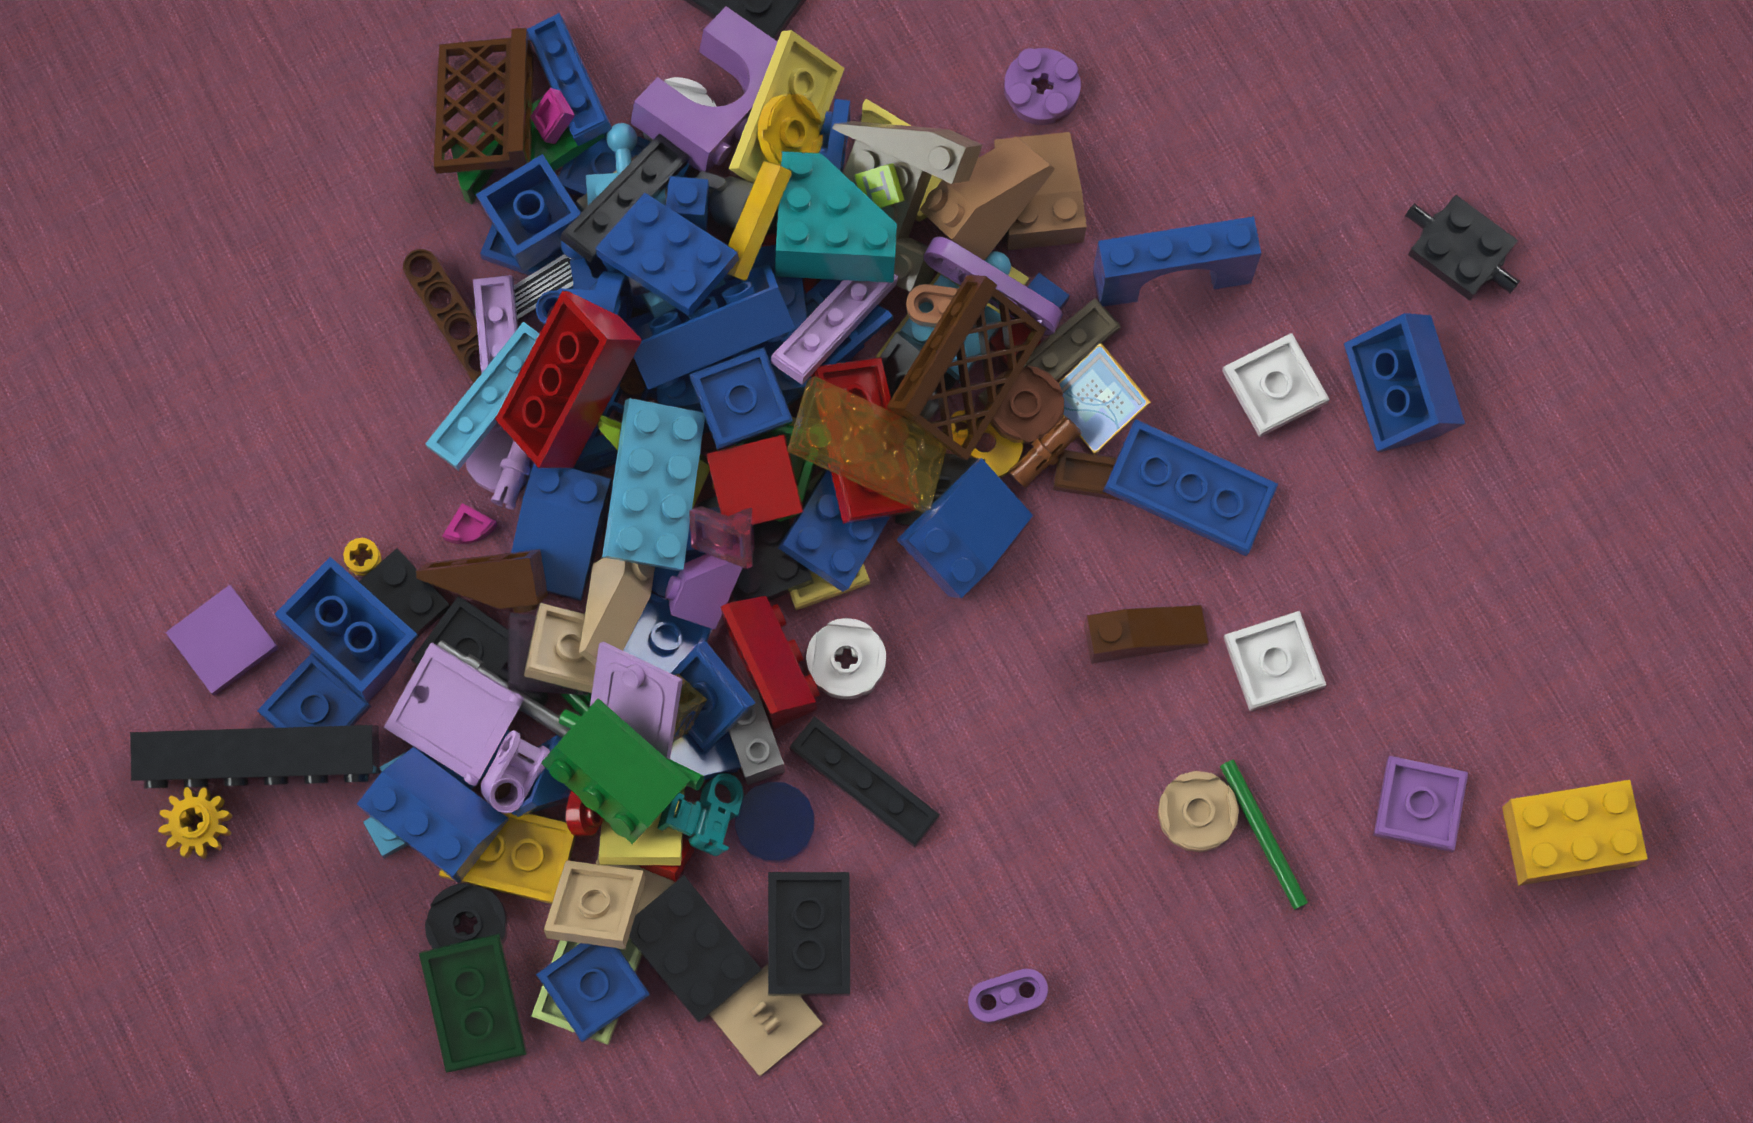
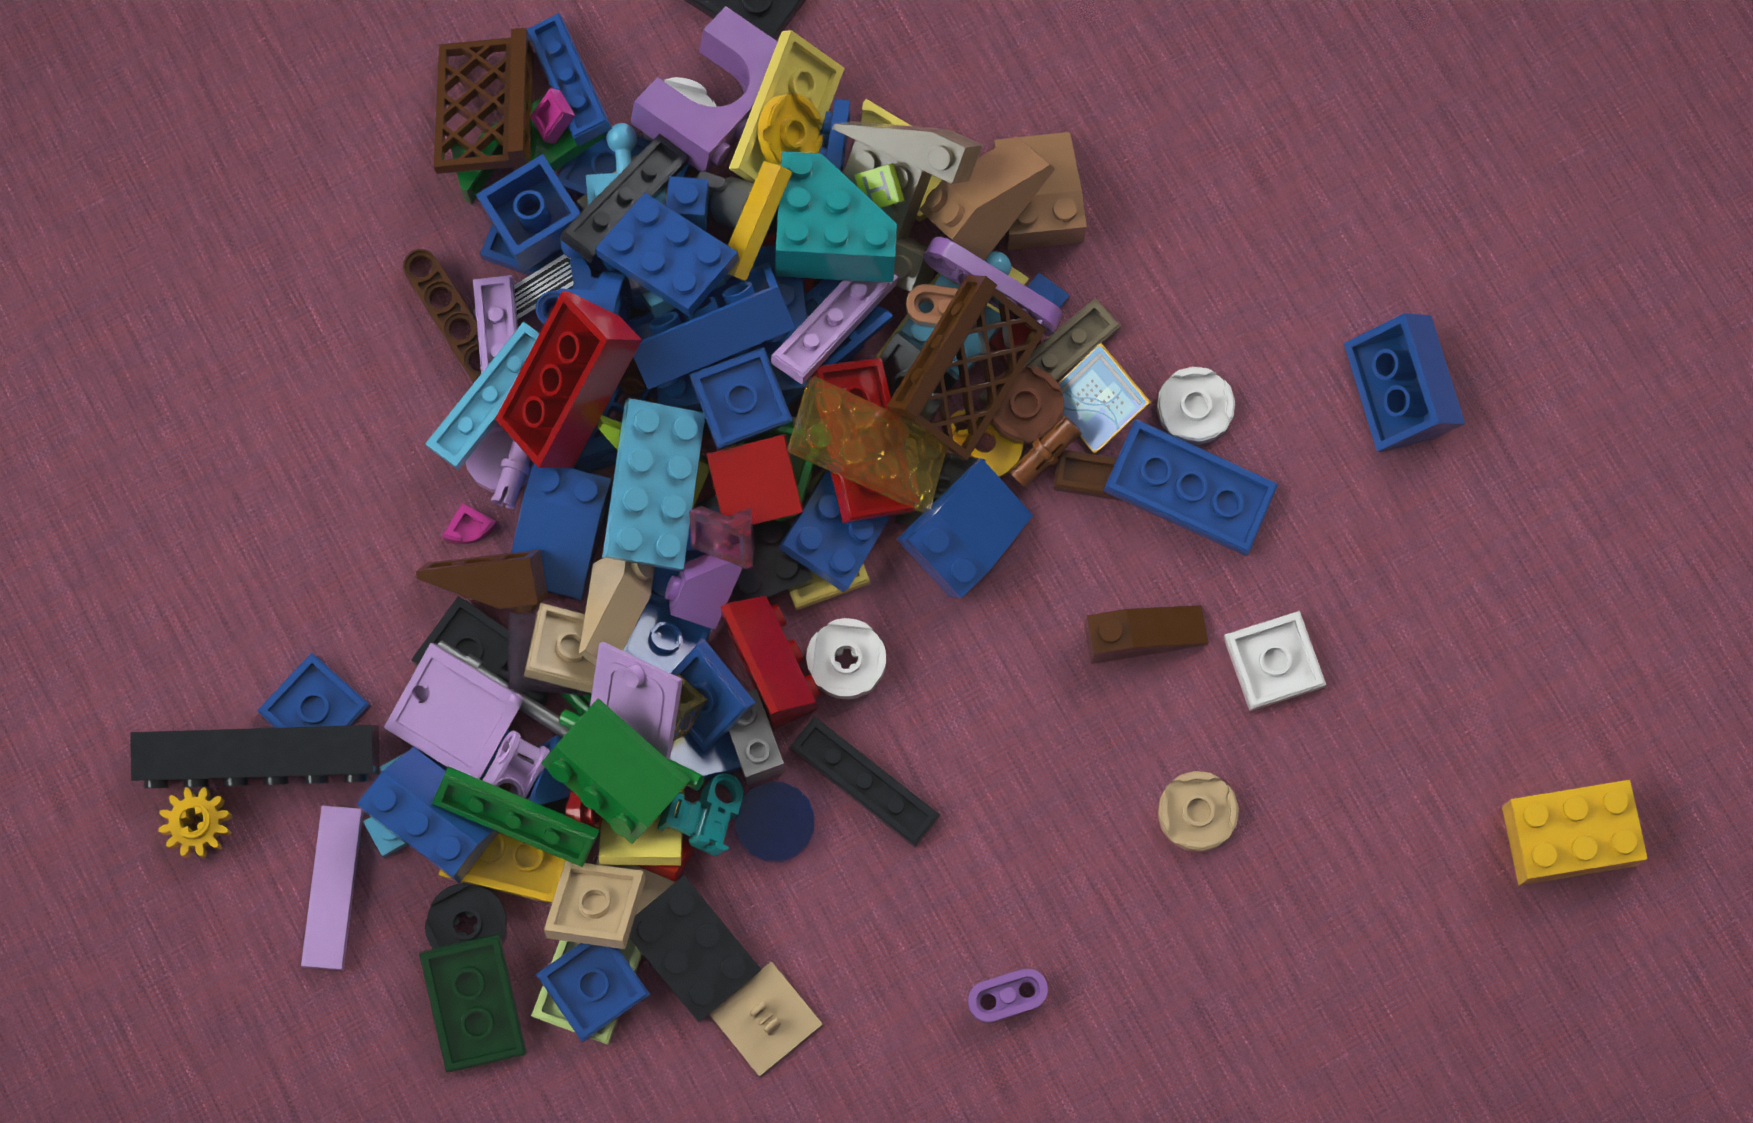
medium lavender tile [165,585,278,696] -> none
blue slope [274,557,418,702] -> none
yellow bush [343,538,382,577] -> none
black plate [359,548,450,638] -> none
black plate [768,872,850,996] -> none
medium lavender plate [1004,48,1081,125] -> none
blue arch [1093,216,1261,307] -> none
green bar [1220,759,1308,910] -> none
white plate [1222,333,1330,437] -> none
medium lavender tile [1373,756,1468,852] -> none
black plate [1405,195,1520,301] -> none
none -> lavender tile [301,805,364,971]
none -> green tile [432,766,599,867]
none -> white tile [1156,366,1235,445]

